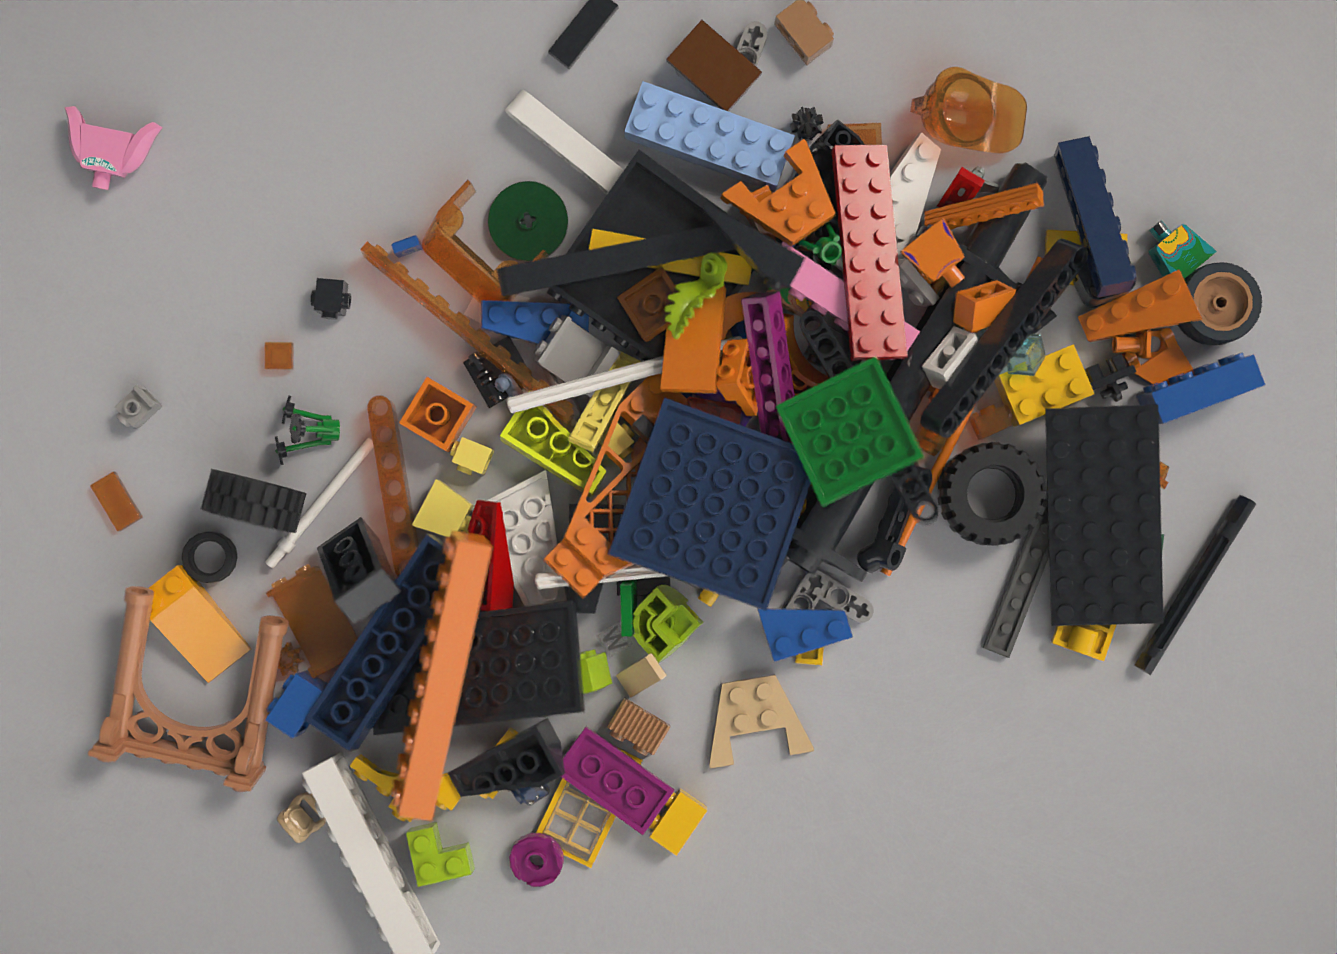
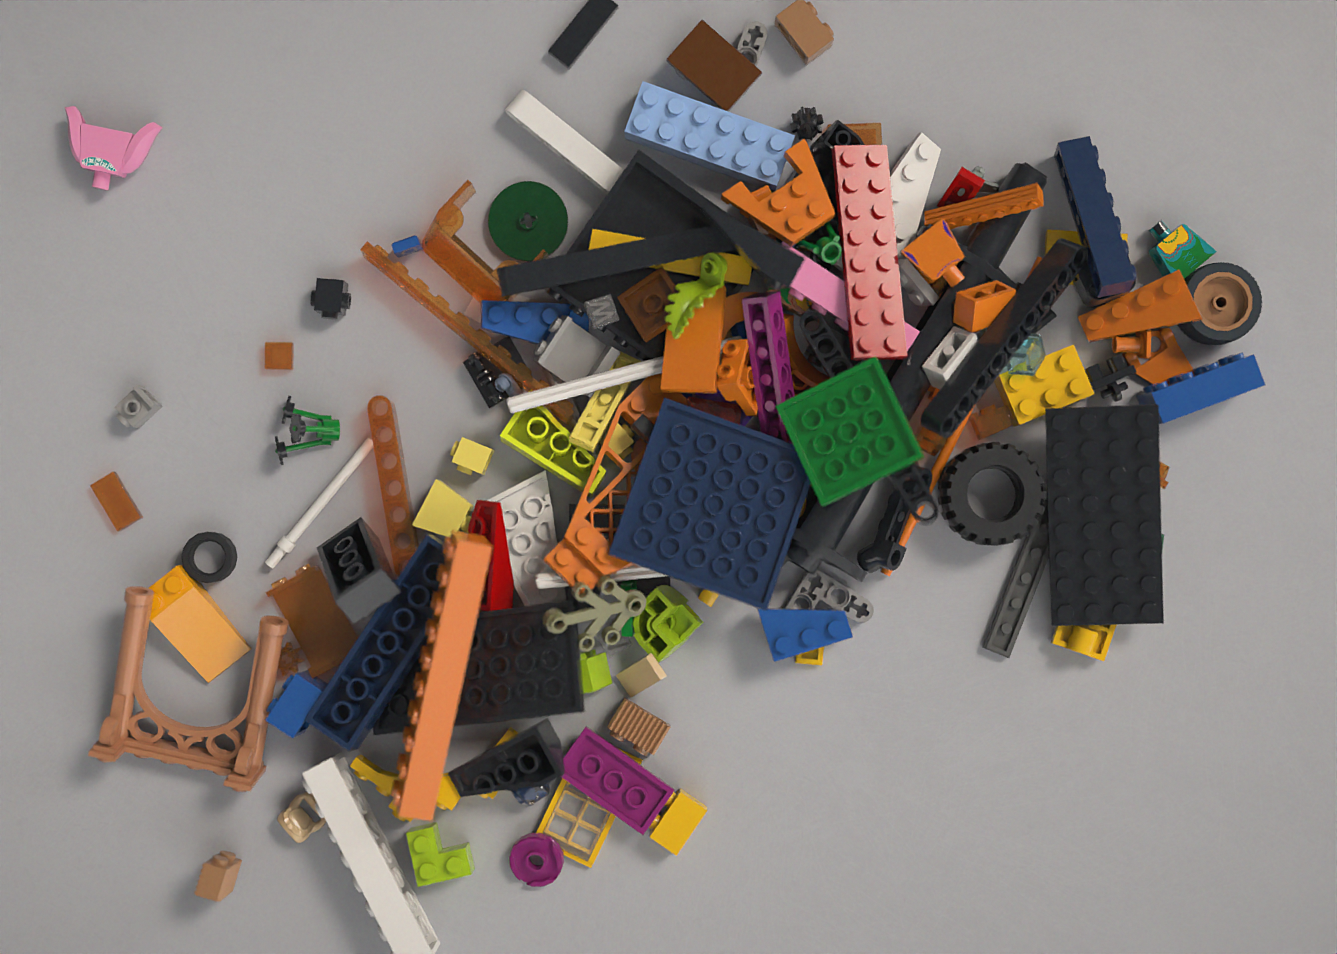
black tyre [201,469,307,533] -> none
orange brick [399,377,477,453] -> none
tan wing [709,674,814,768] -> none
clear orange piece [910,67,1027,154] -> none
black piece [1134,495,1256,676] -> none
none -> medium nougat brick [194,851,242,902]
none -> olive plant [543,576,646,652]
none -> clear tile [584,294,619,330]

